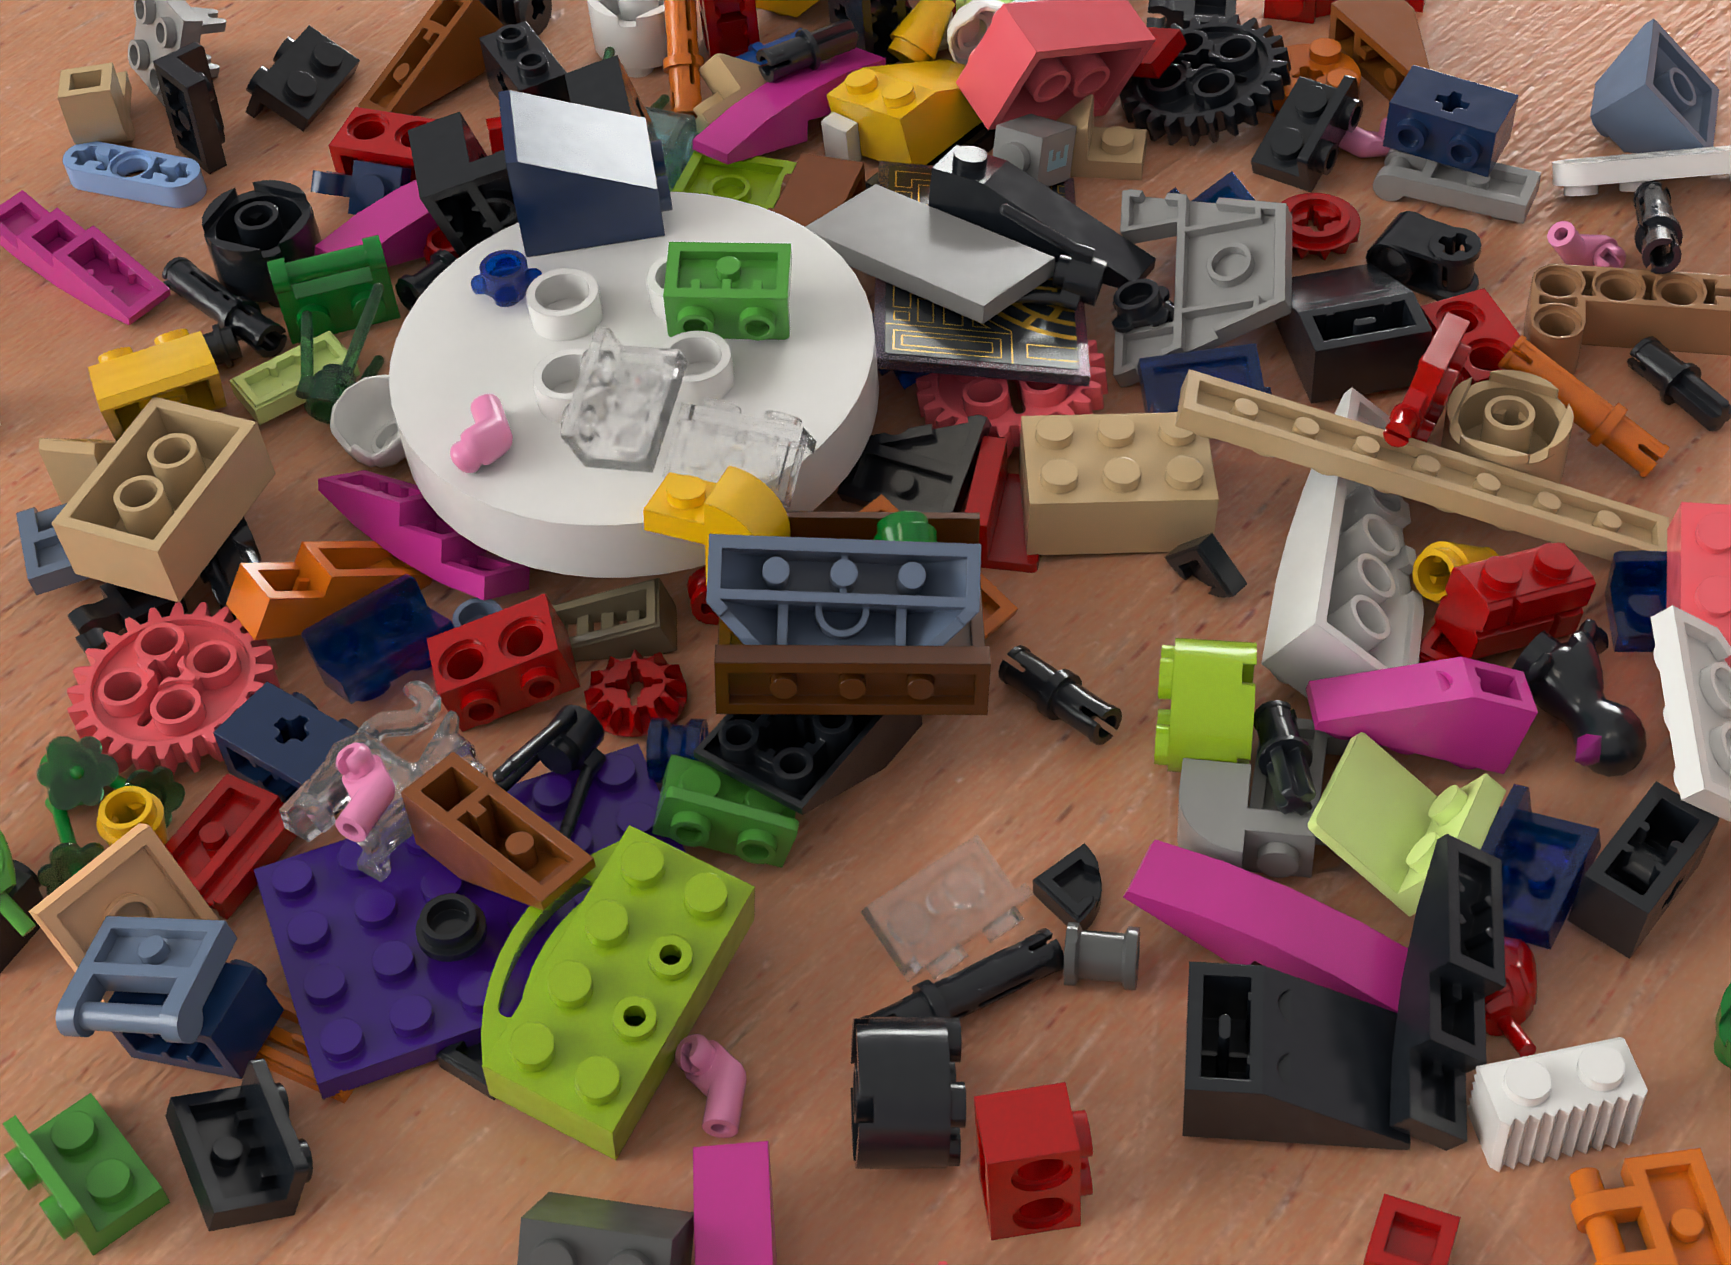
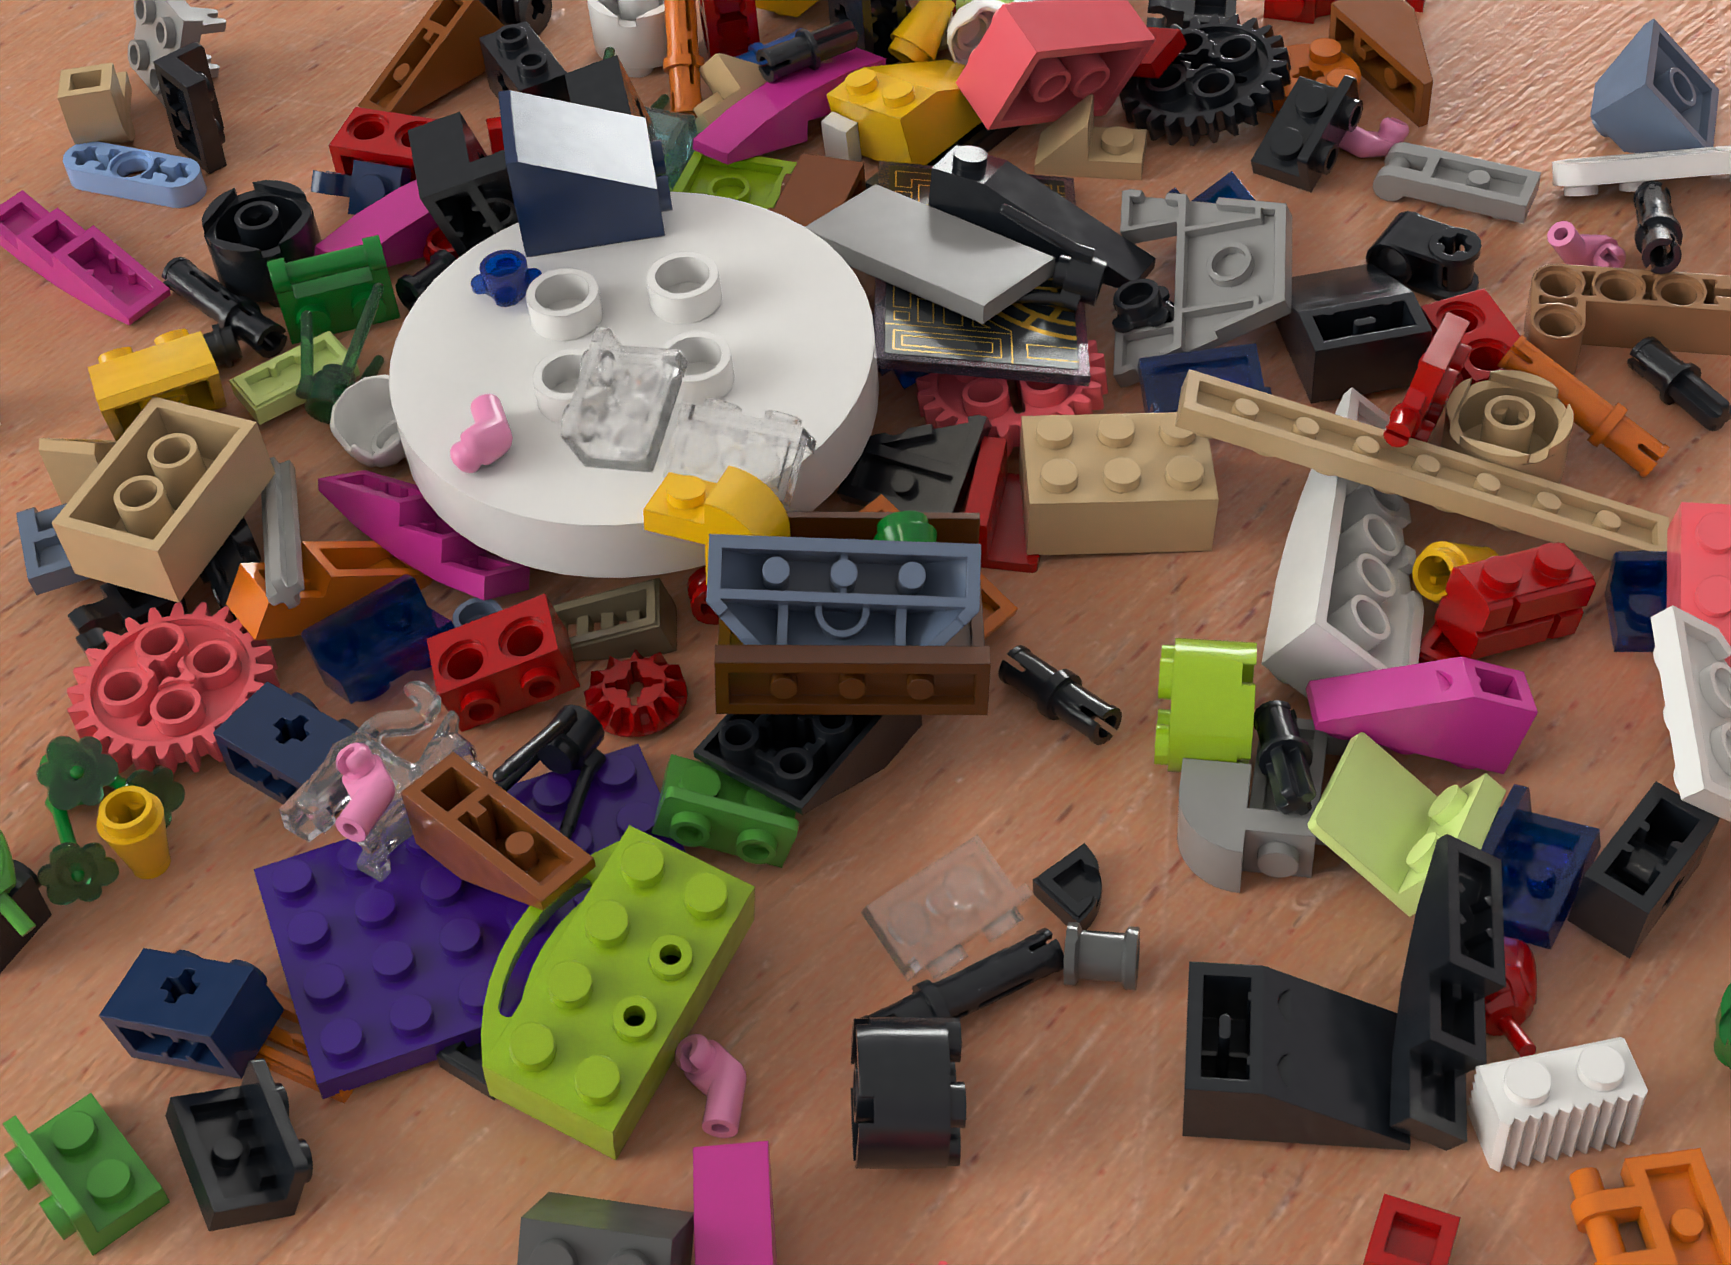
light nougat tile [28,823,219,1003] -> none
sand blue plate [55,916,237,1044] -> none
red plate [165,773,309,920] -> none
black bracket [245,25,360,132] -> none
black plate [416,893,487,962] -> none
clear blue wheel [646,718,709,783] -> none
bright green bracket [663,242,792,341] -> none
red brick [974,1082,1093,1241] -> none
light grey brick [993,114,1077,187] -> none
dark pink slope [1123,839,1408,1013] -> none
black tile [1165,533,1247,598] -> none
red gear [1281,193,1361,261] -> none
dark blue brick [1383,65,1519,177] -> none
black animal [1512,618,1647,777] -> none
none -> light grey axle [261,457,305,609]

